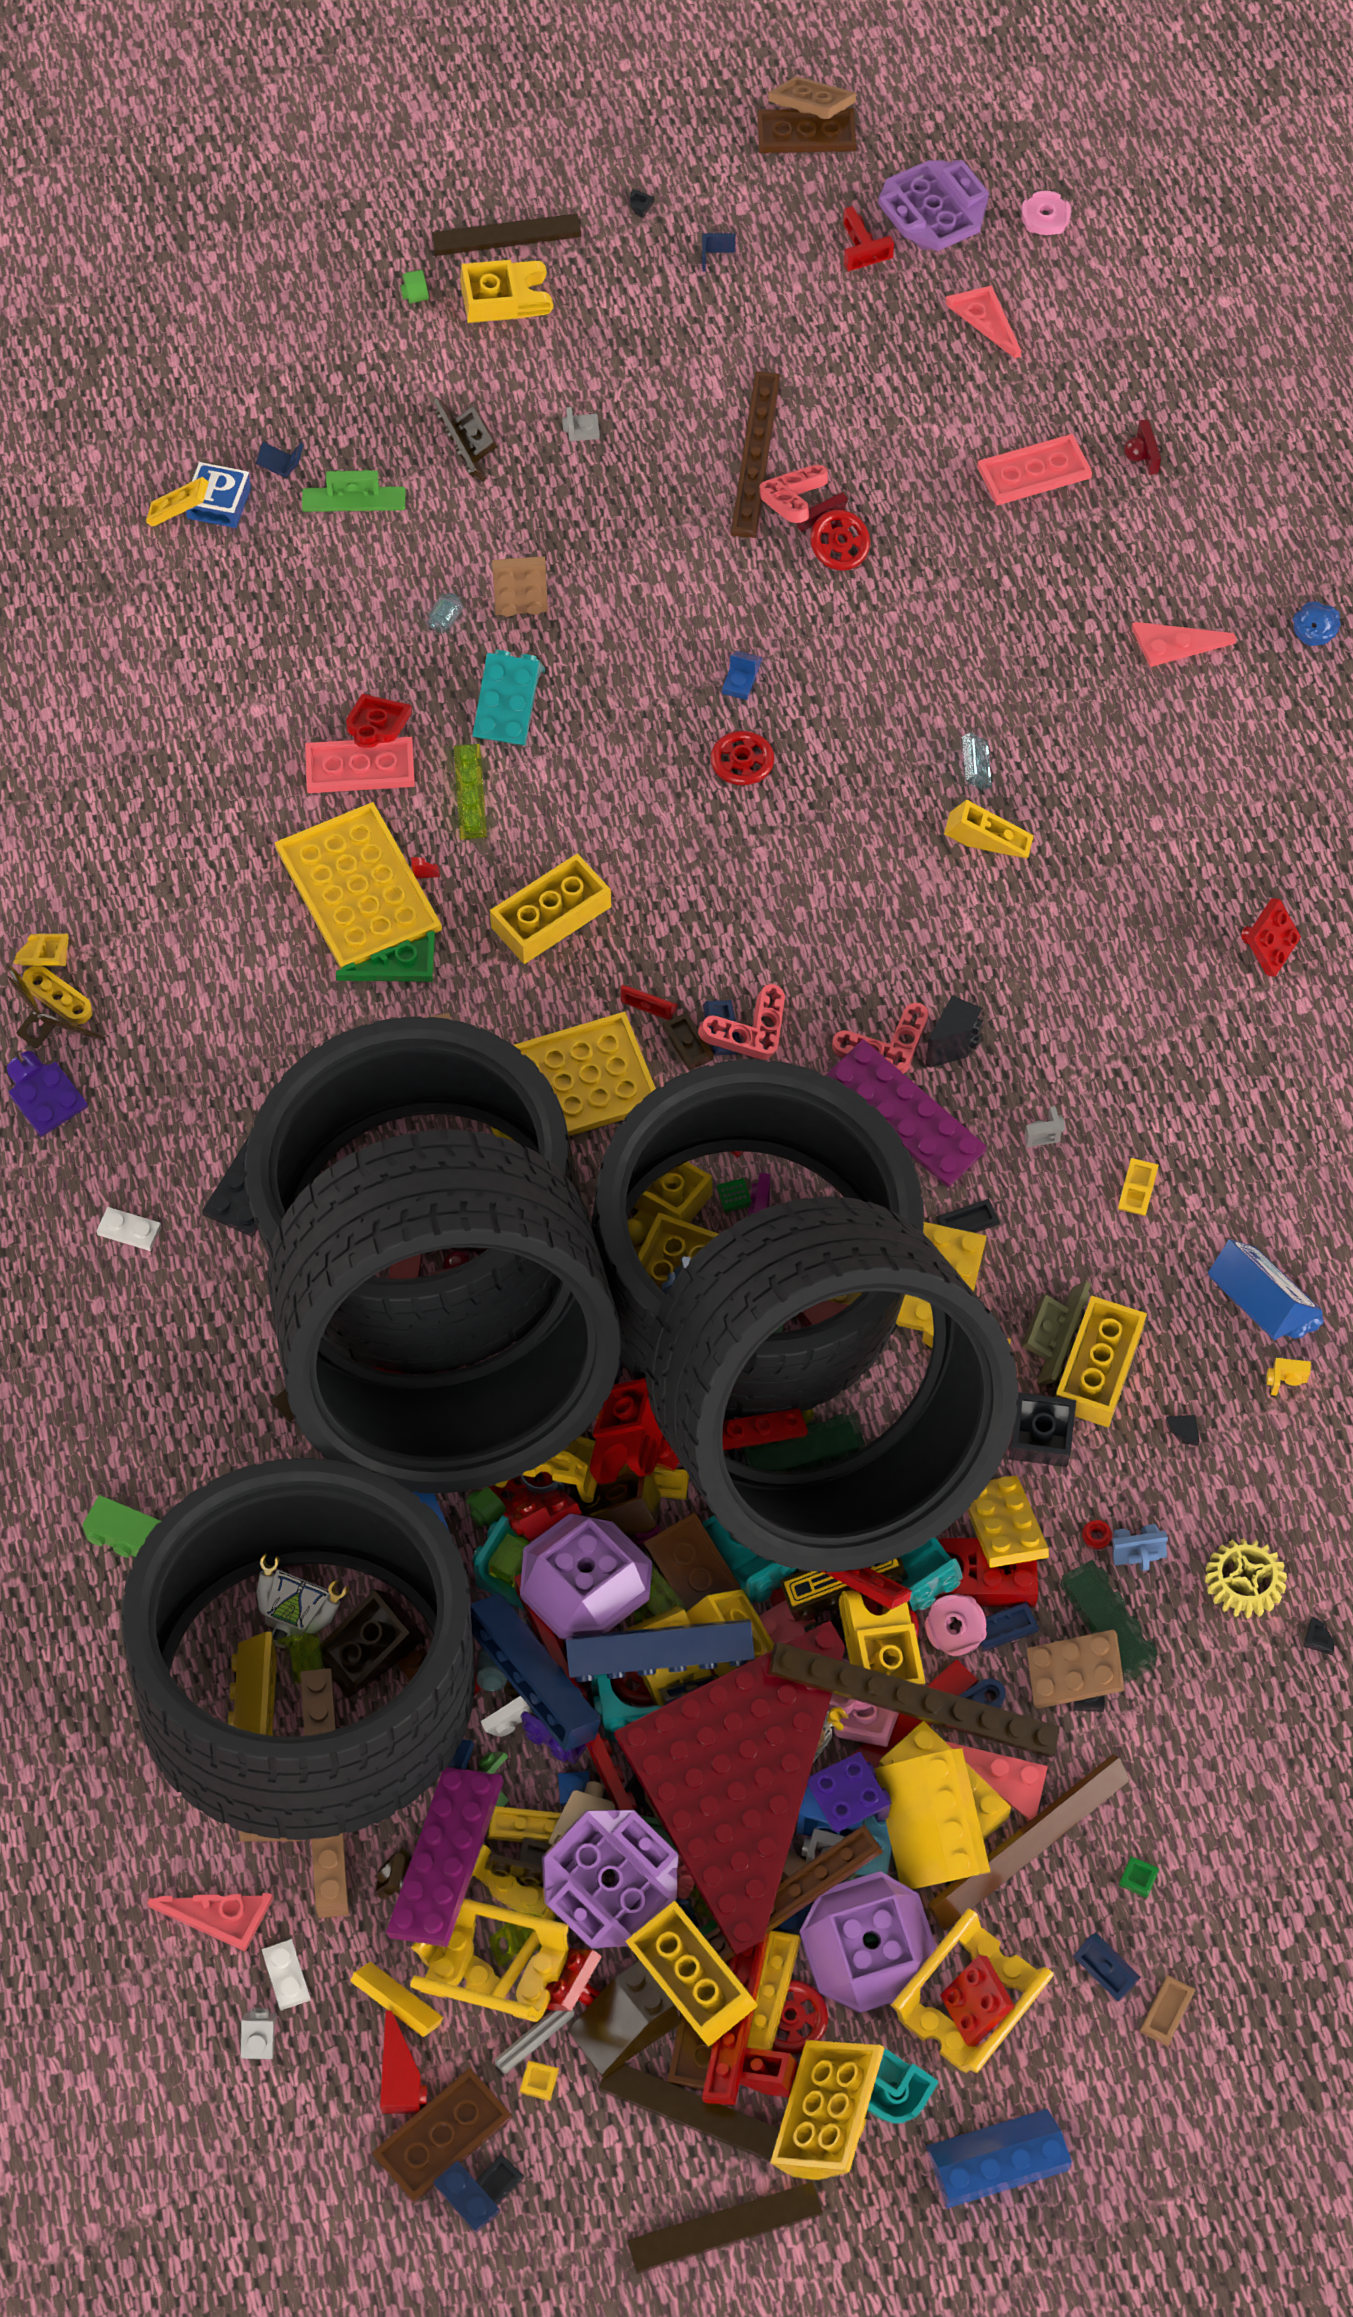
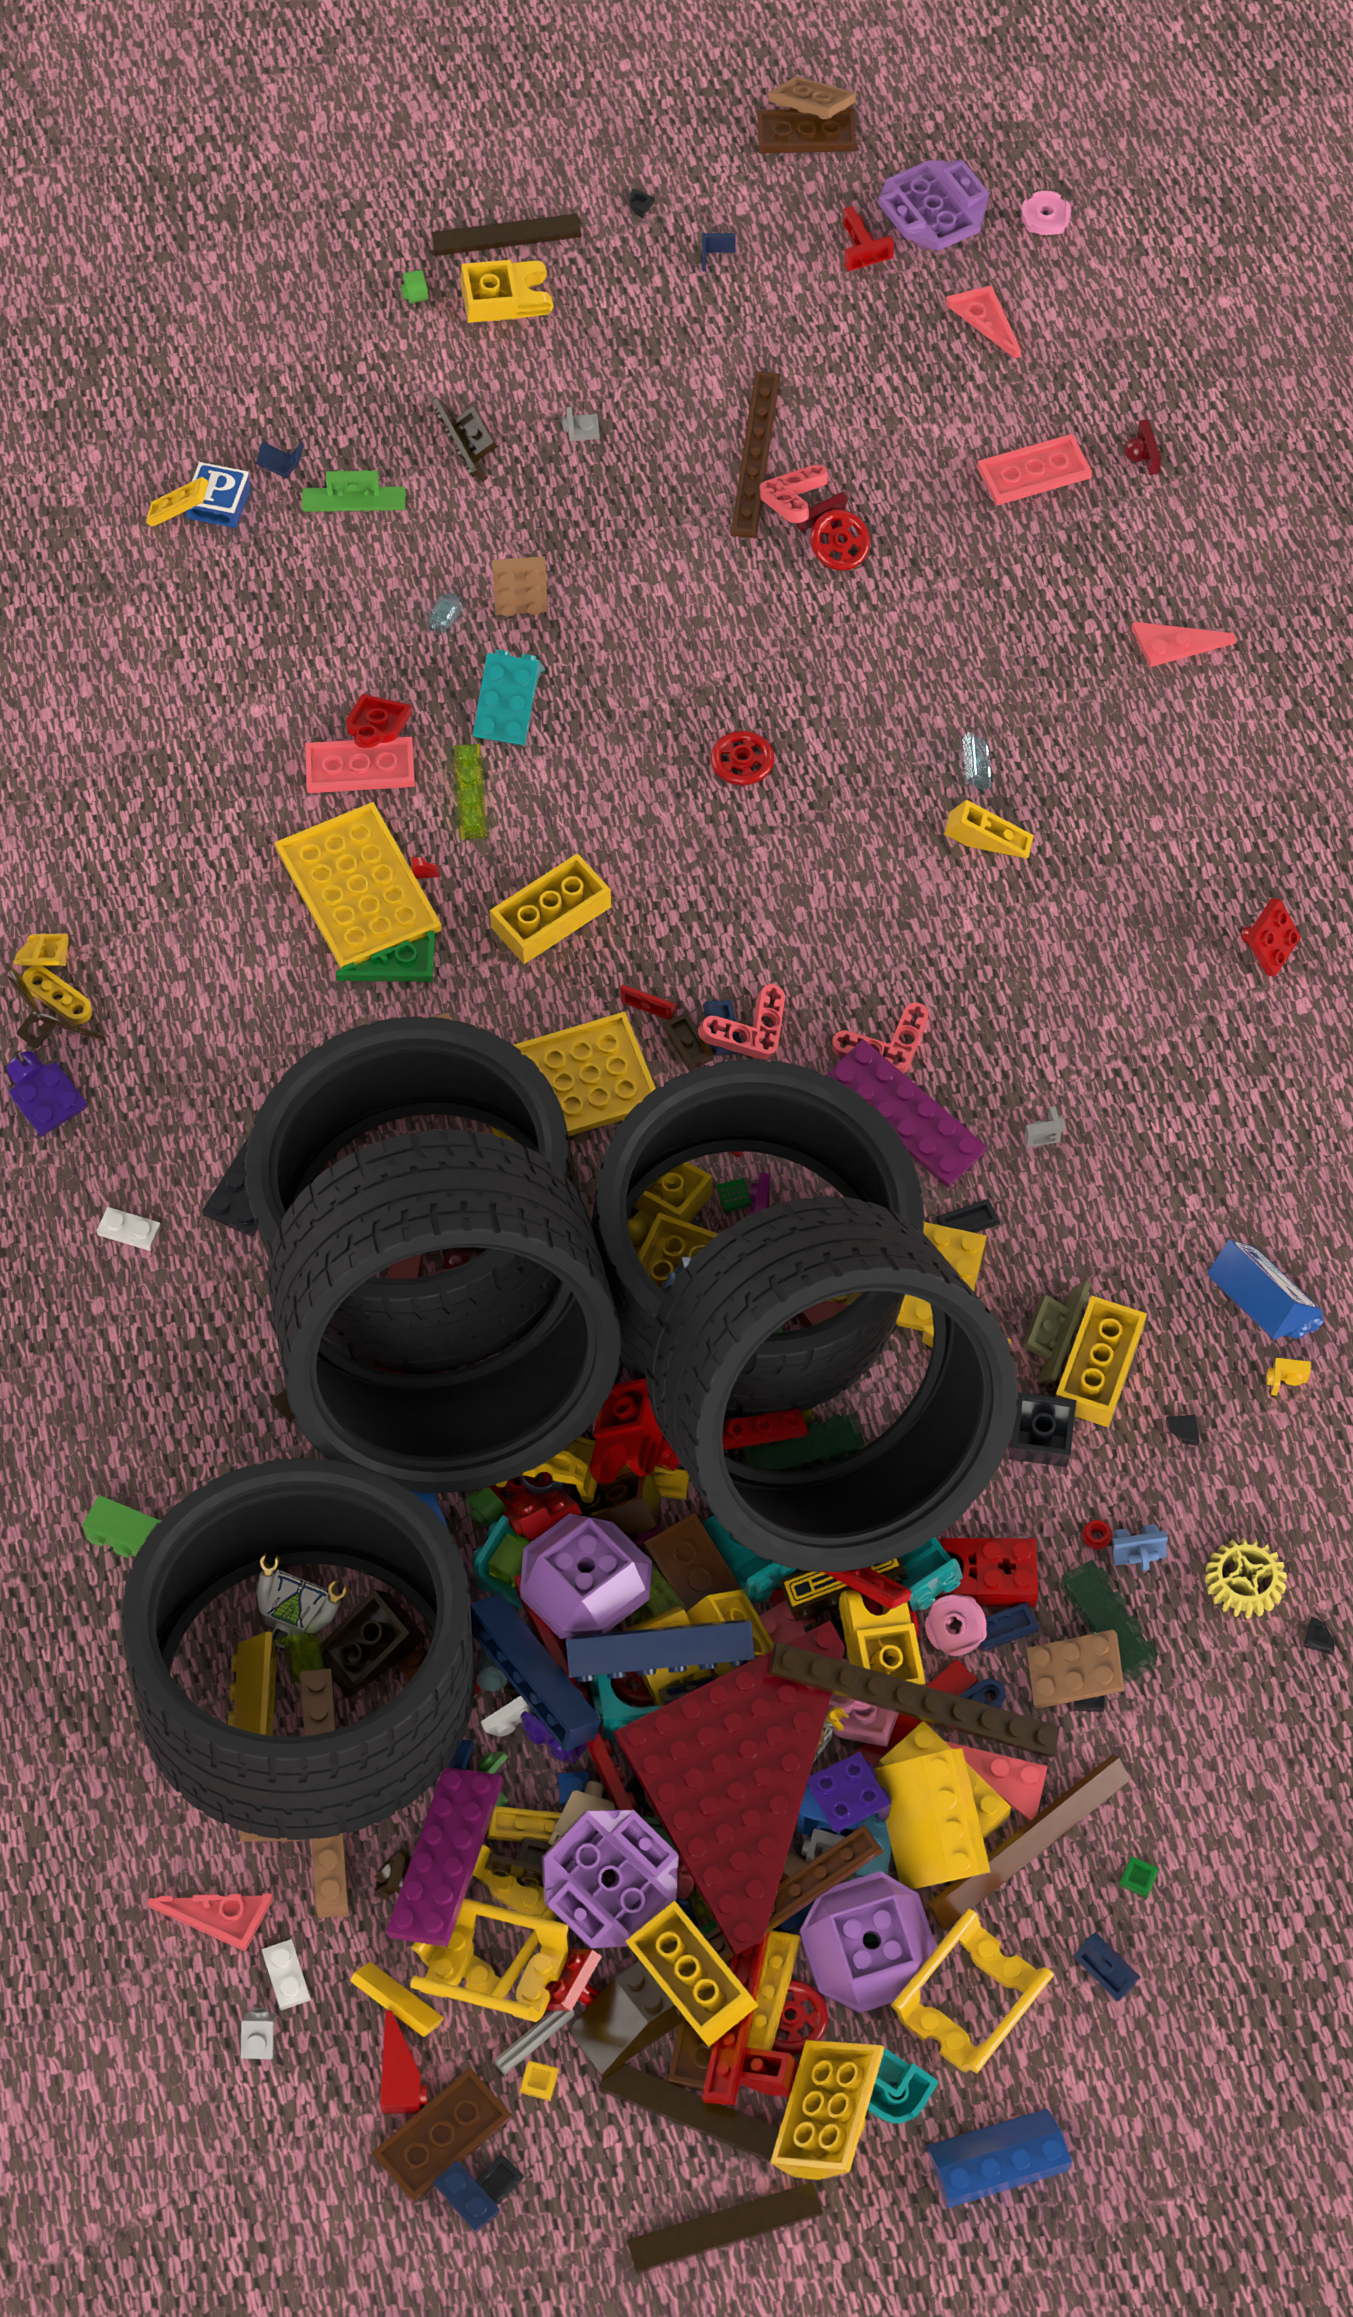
clear neon green bracket [488,1923,542,1967] -> none
blue slope [722,651,762,700] -> none
black slope [926,995,985,1068] -> none
red plate [940,1955,1015,2047] -> none
yellow plate [967,1475,1049,1568] -> none
yellow slope [1118,1158,1159,1216] -> none
medium nougat tile [1140,1975,1196,2046] -> none
blue hair [1292,601,1341,646] -> none

